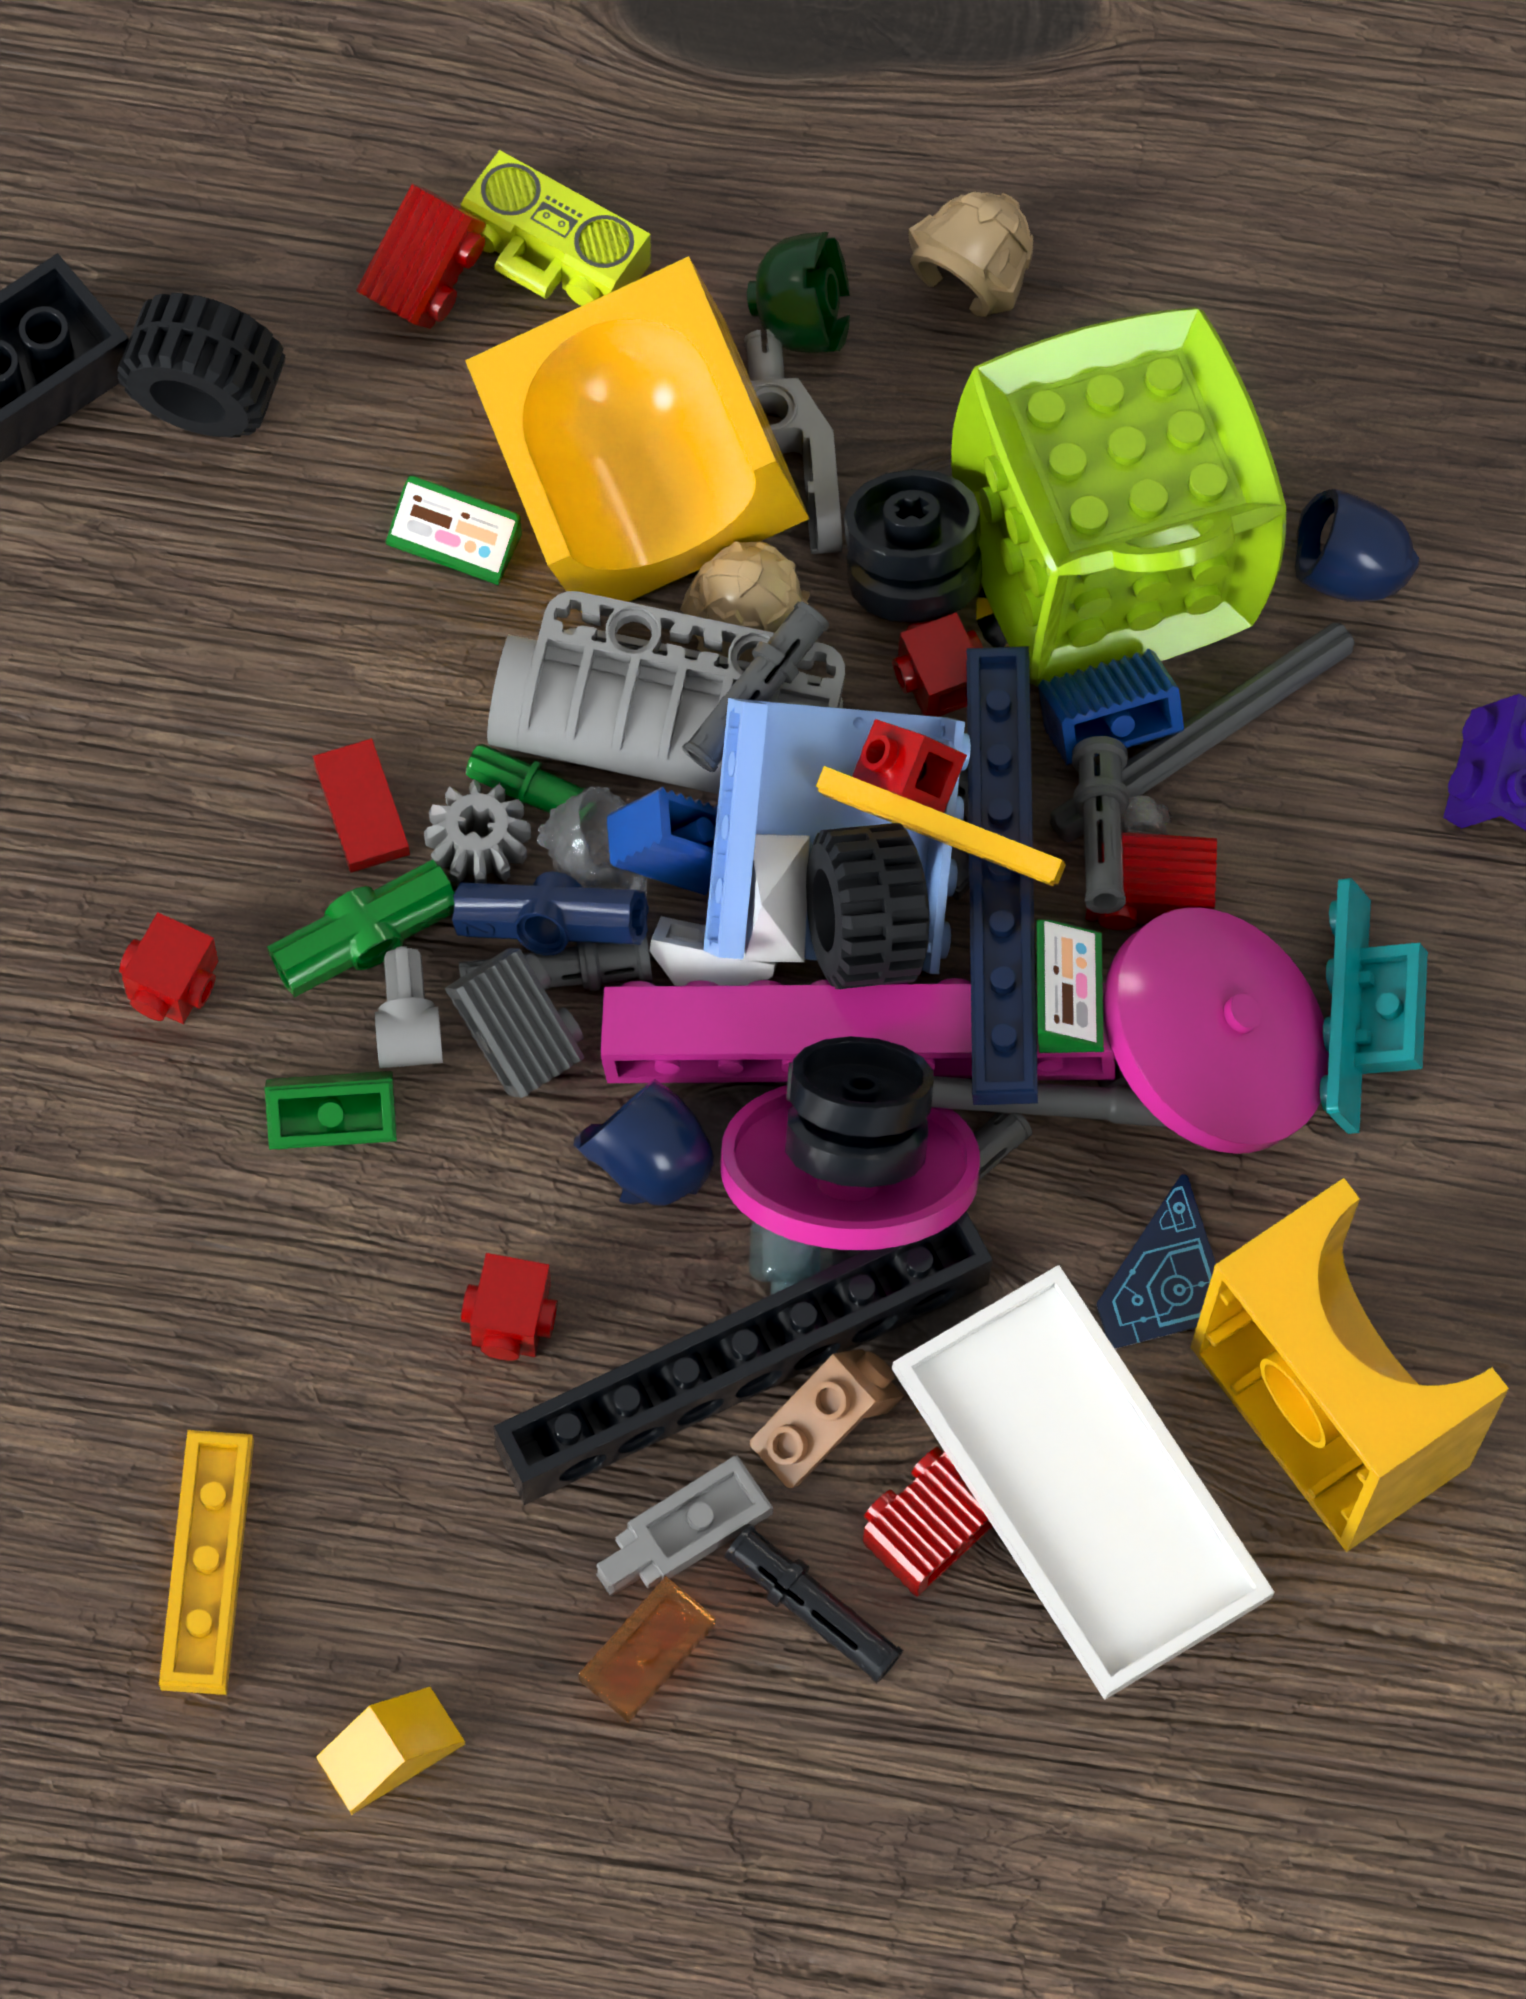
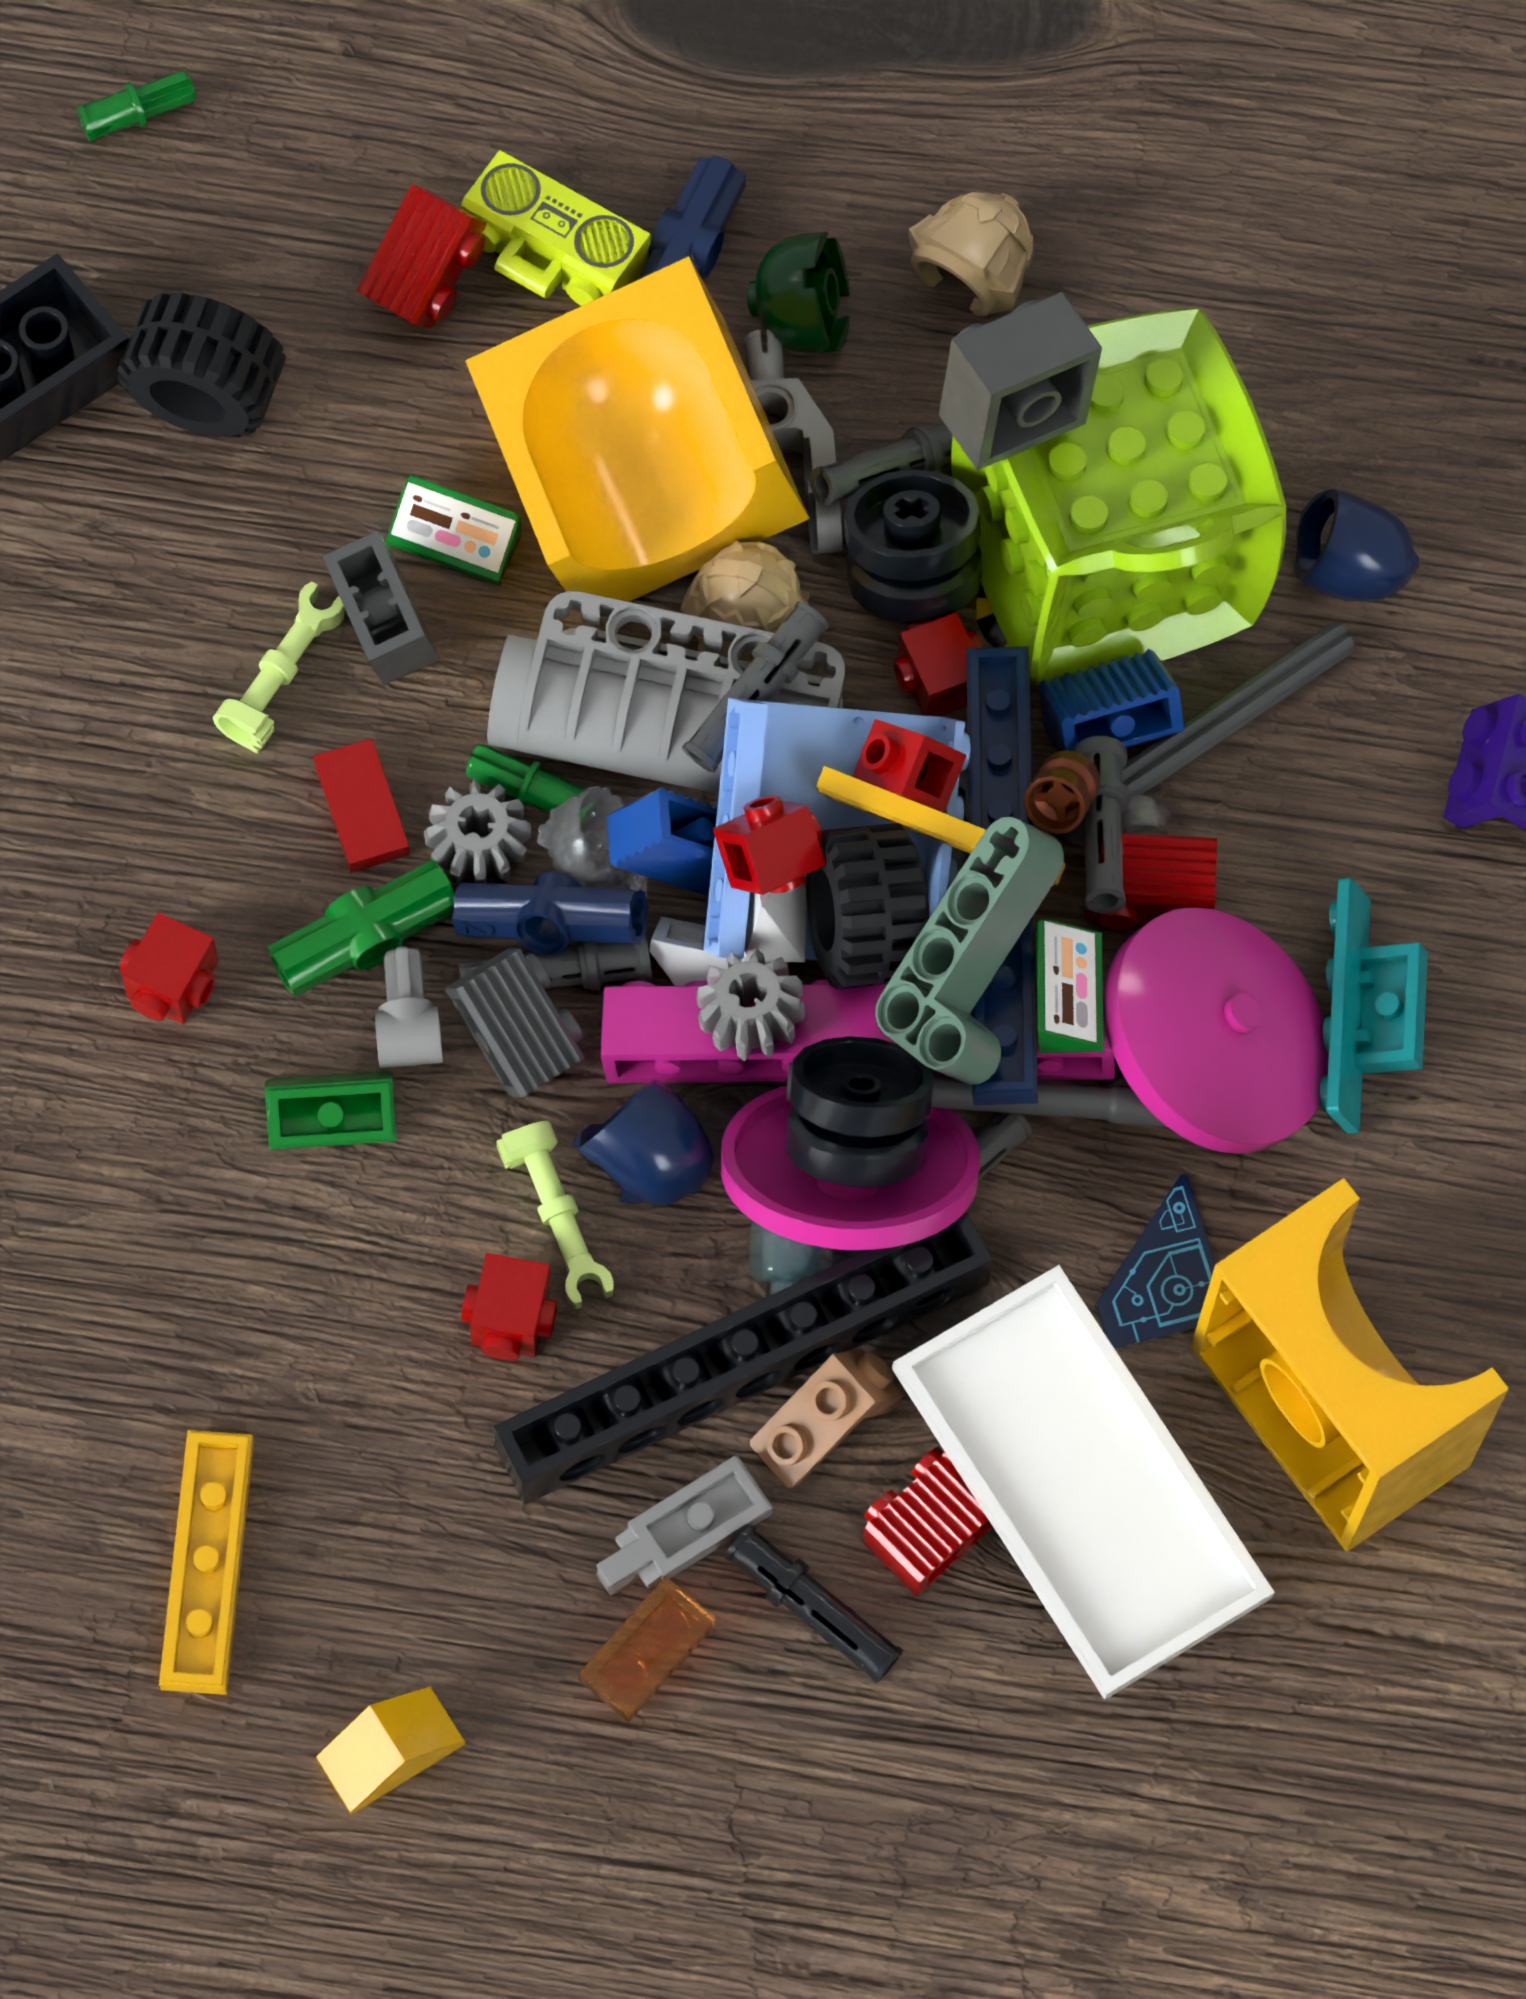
none -> green axle [76,71,196,143]
none -> yellowish green piece [213,581,345,754]
none -> dark grey brick [322,530,440,685]
none -> yellowish green piece [496,1121,614,1310]
none -> dark blue piece [638,155,746,280]
none -> light grey gear [696,948,806,1062]
none -> red brick [713,795,826,895]
none -> dark grey pin [810,423,952,506]
none -> sand green beam [875,817,1064,1085]
none -> dark grey brick [939,292,1102,471]
none -> copper wheel [1024,750,1101,834]

